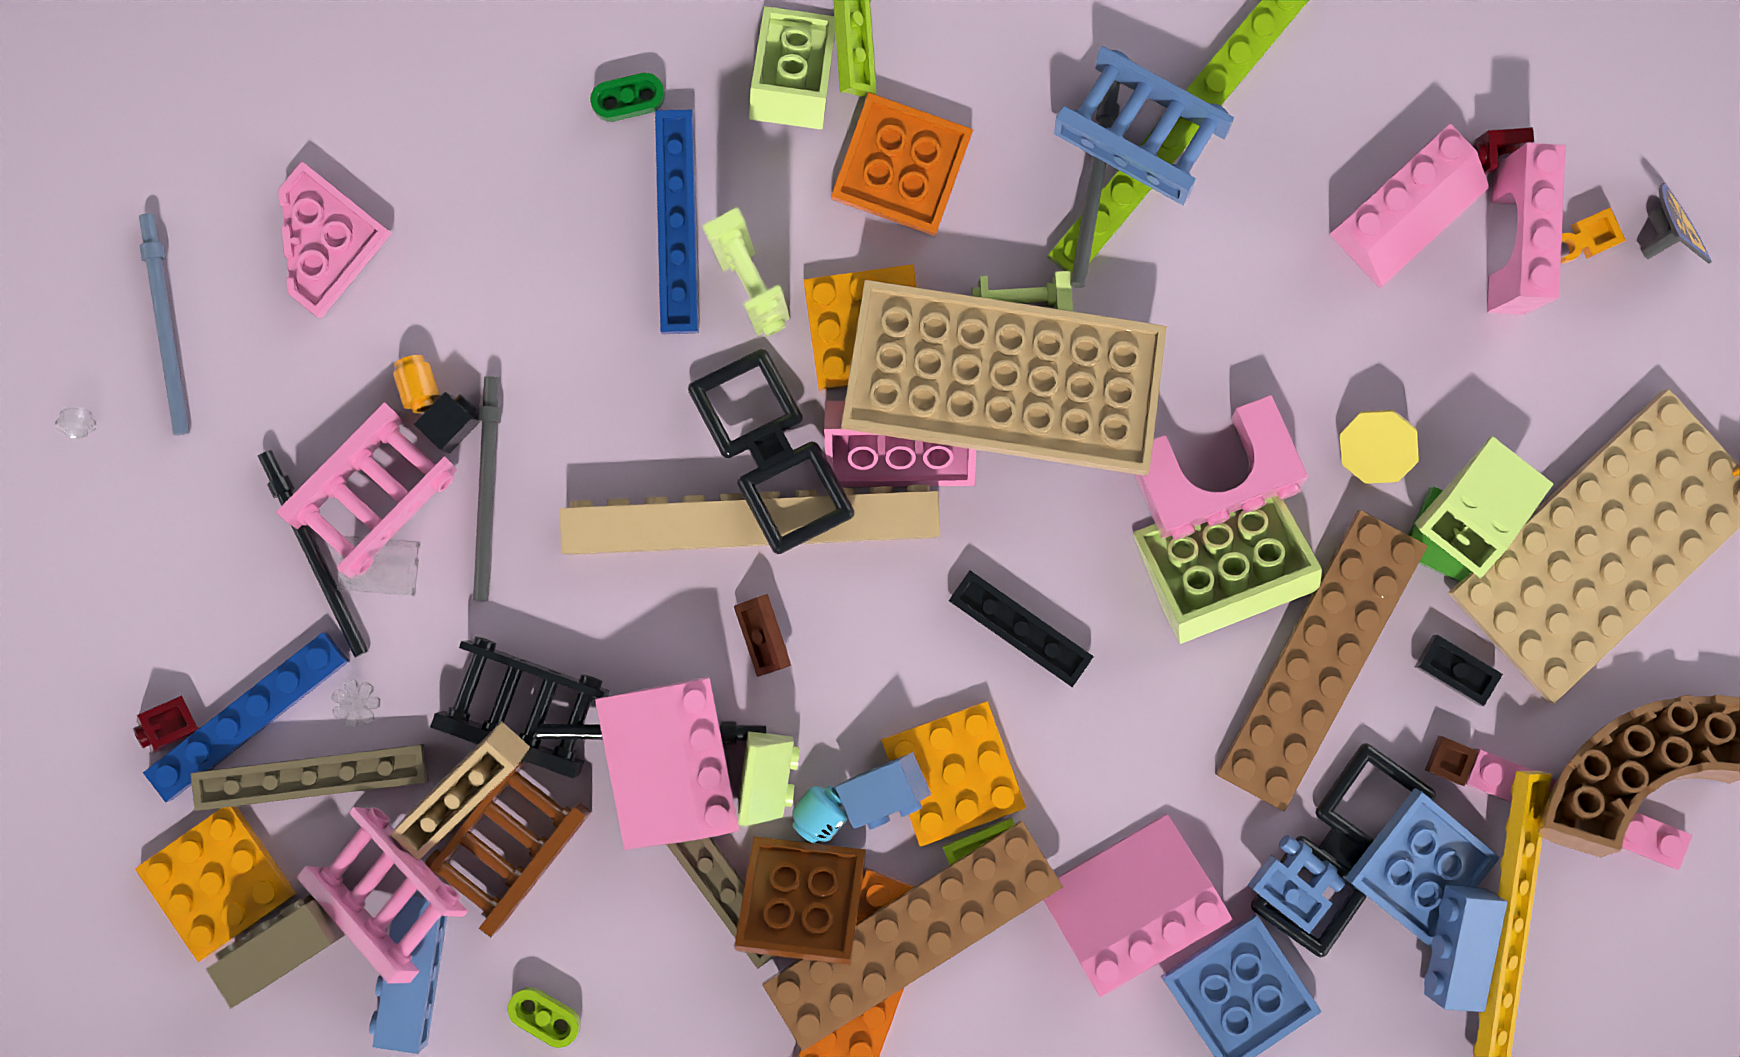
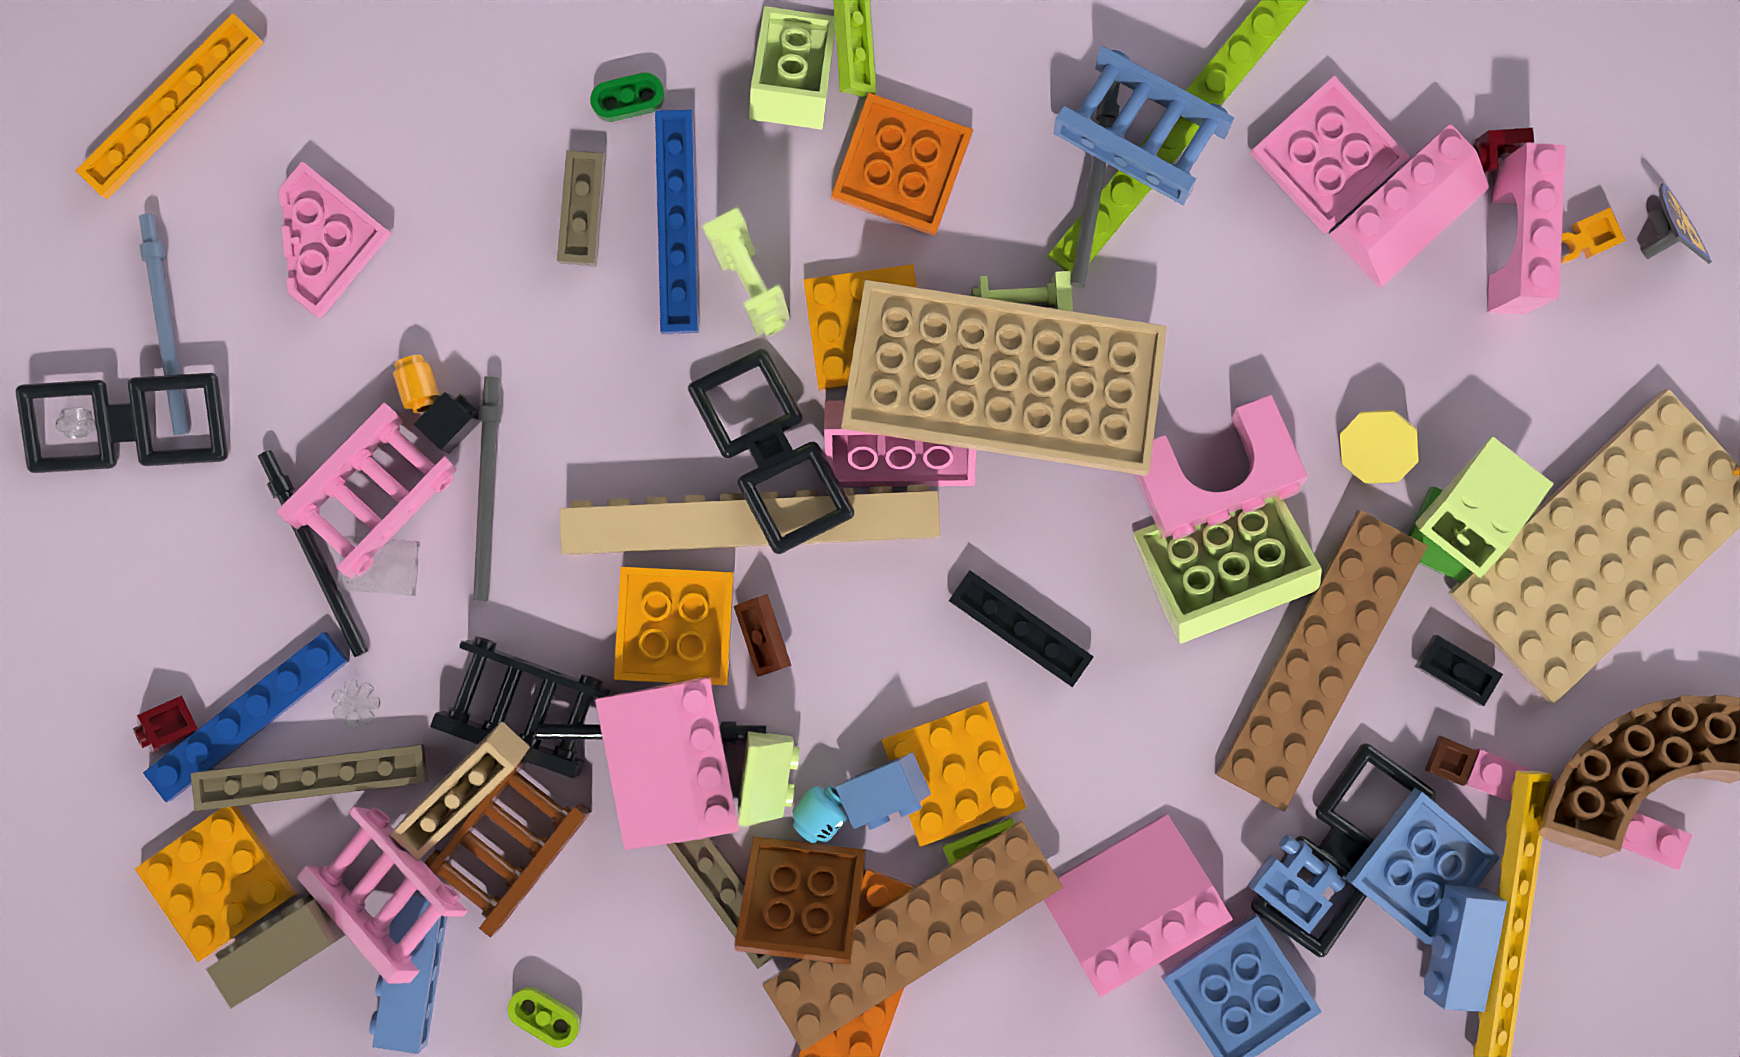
none -> black bar [15,373,228,473]
none -> light orange plate [75,13,264,200]
none -> dark tan plate [557,150,606,266]
none -> light orange plate [614,567,734,686]
none -> bright pink plate [1249,76,1410,235]

